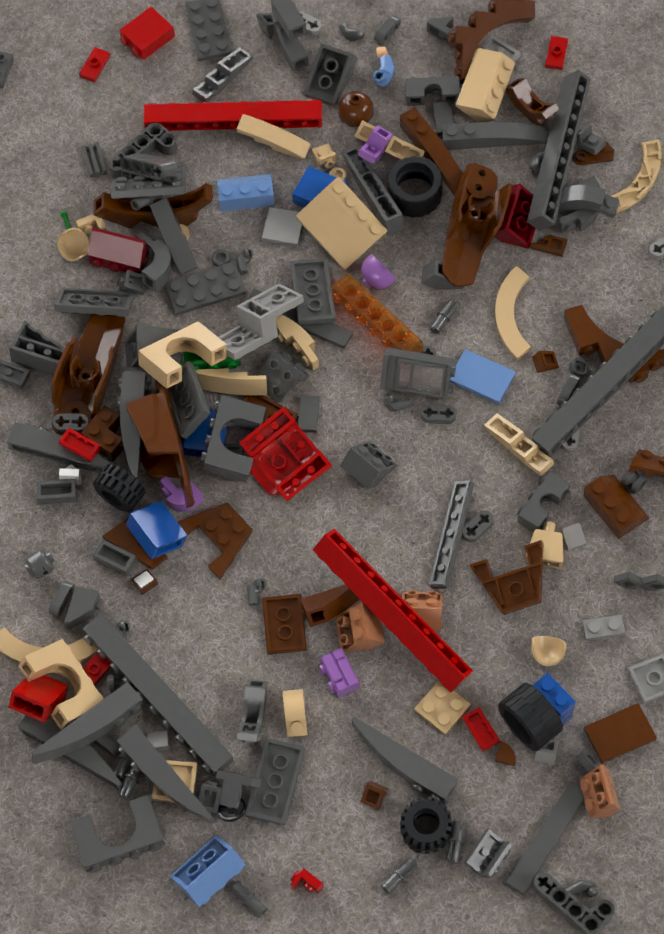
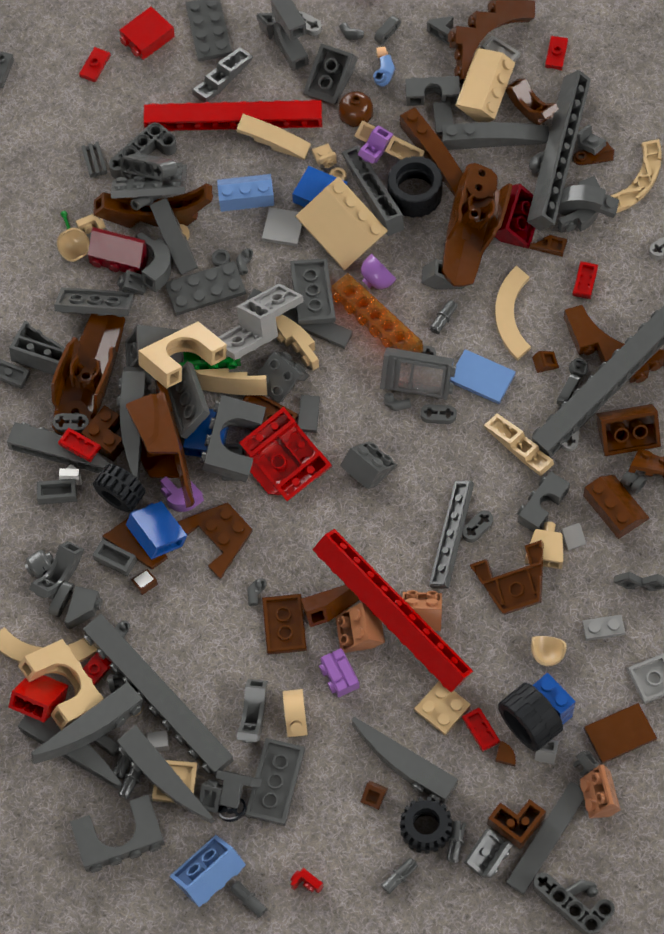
none -> dark grey arch [29,541,84,600]
none -> reddish brown brick [487,799,546,849]
none -> red plate [572,261,598,299]
none -> reddish brown slope [596,404,661,456]

